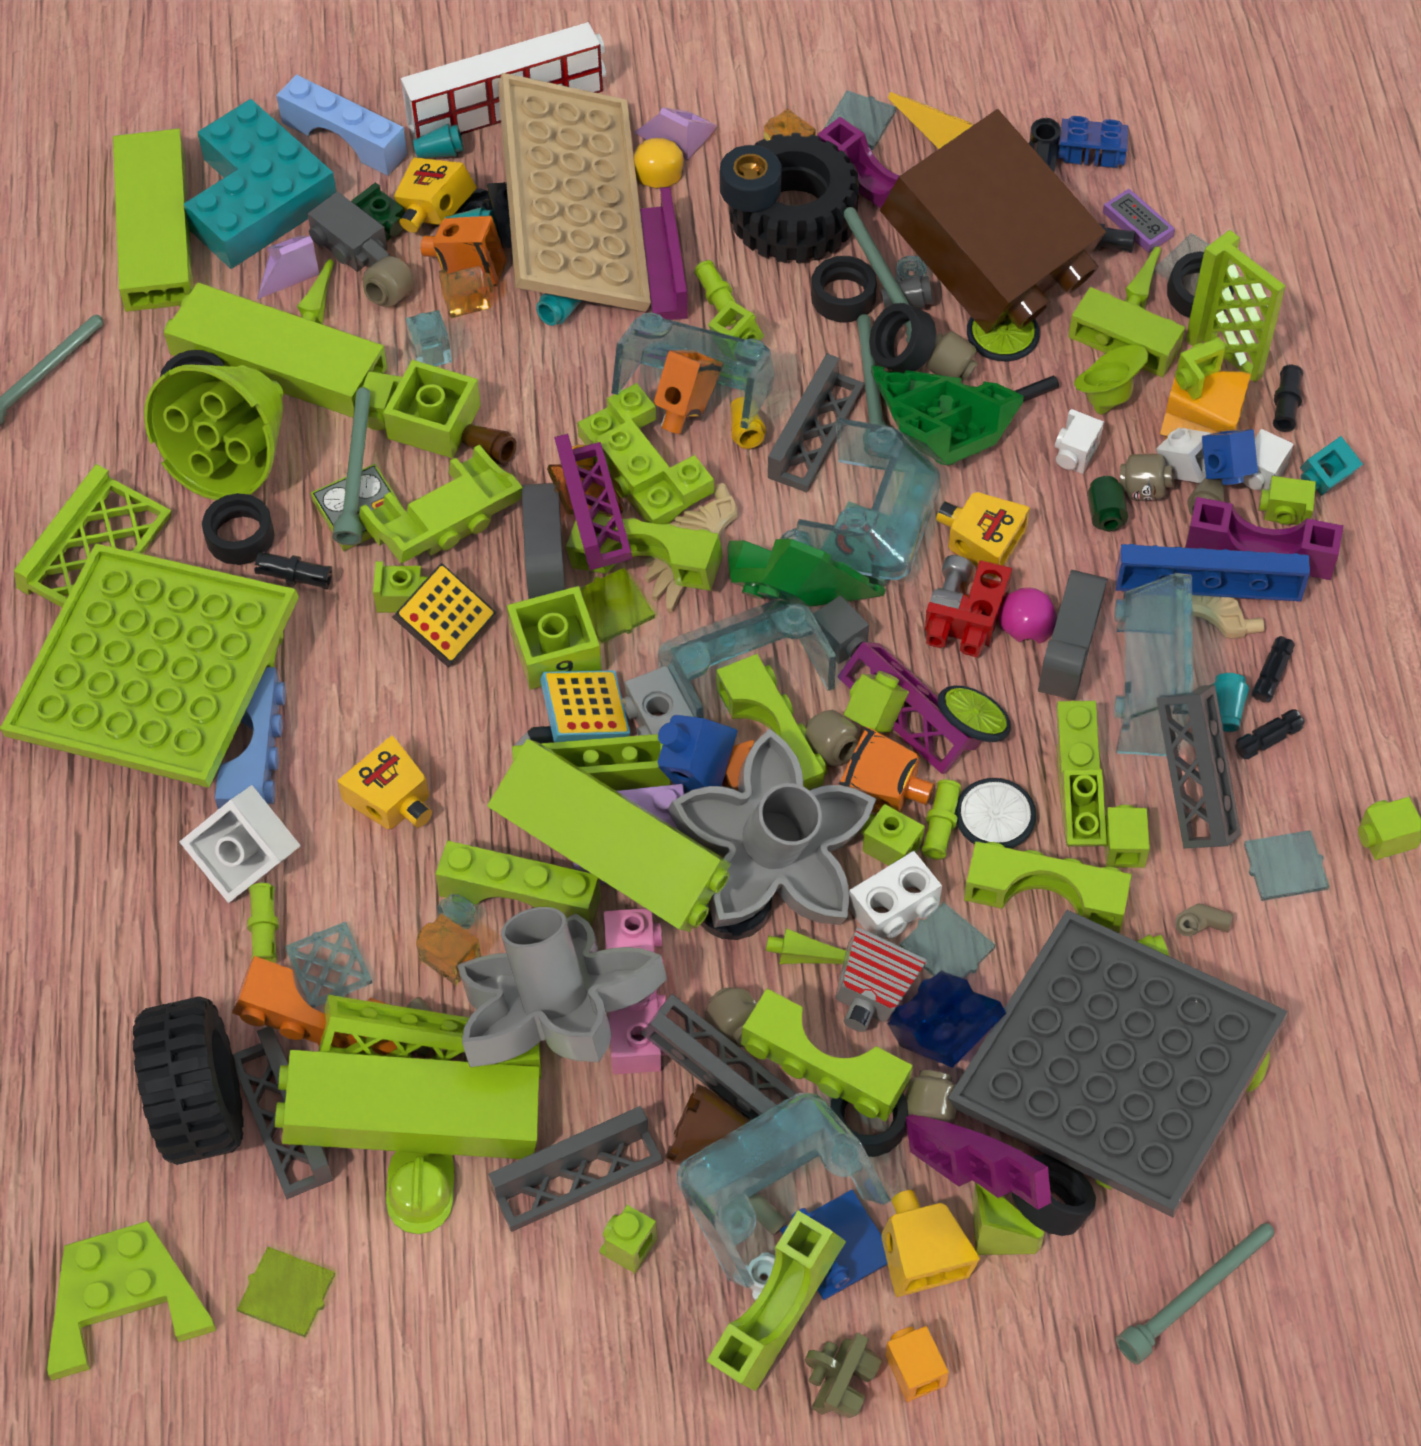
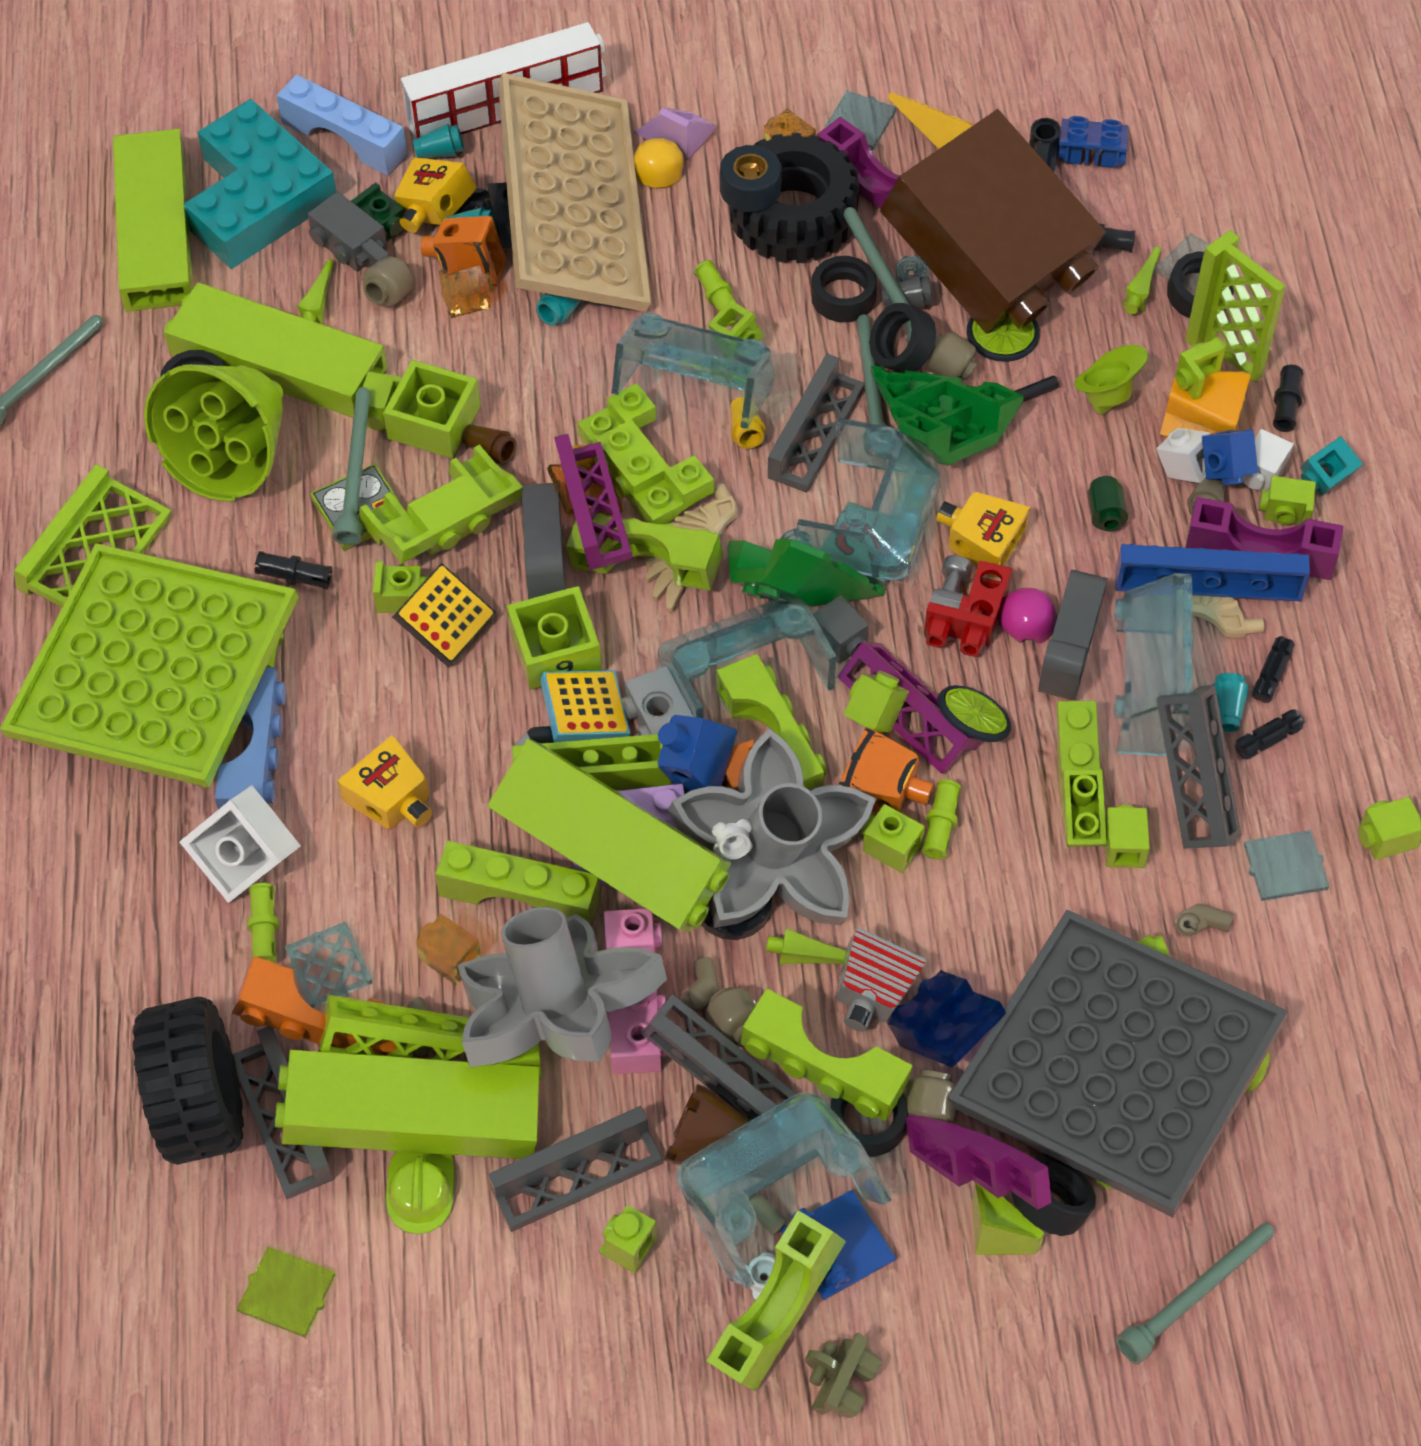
lime wing [47,1221,216,1381] -> none
black tyre [202,493,275,565] -> none
lavender slope [257,236,319,299] -> none
clear light blue brick [405,310,452,366] -> none
clear light blue plate [437,894,476,930] -> none
clear neon green piece [580,568,655,643] -> none
magenta fence [640,187,688,322] -> none
orange torso [654,350,724,434] -> none
dark tan head [805,710,860,767] -> none
white brick [848,851,942,939] -> none
yellow torso [882,1190,980,1298] -> none
light orange brick [885,1326,949,1403] -> none
clear light blue piece [899,902,995,991] -> none
white wheel [955,778,1037,849] -> none
lime arch [964,842,1132,933] -> none
white brick [1055,409,1104,474] -> none
lime brick [1068,287,1185,378] -> none
tile [1103,189,1175,253] -> none
dark tan head [1120,453,1174,501] -> none
none -> dark tan arm [680,957,719,1012]
none -> white plate [712,819,753,859]

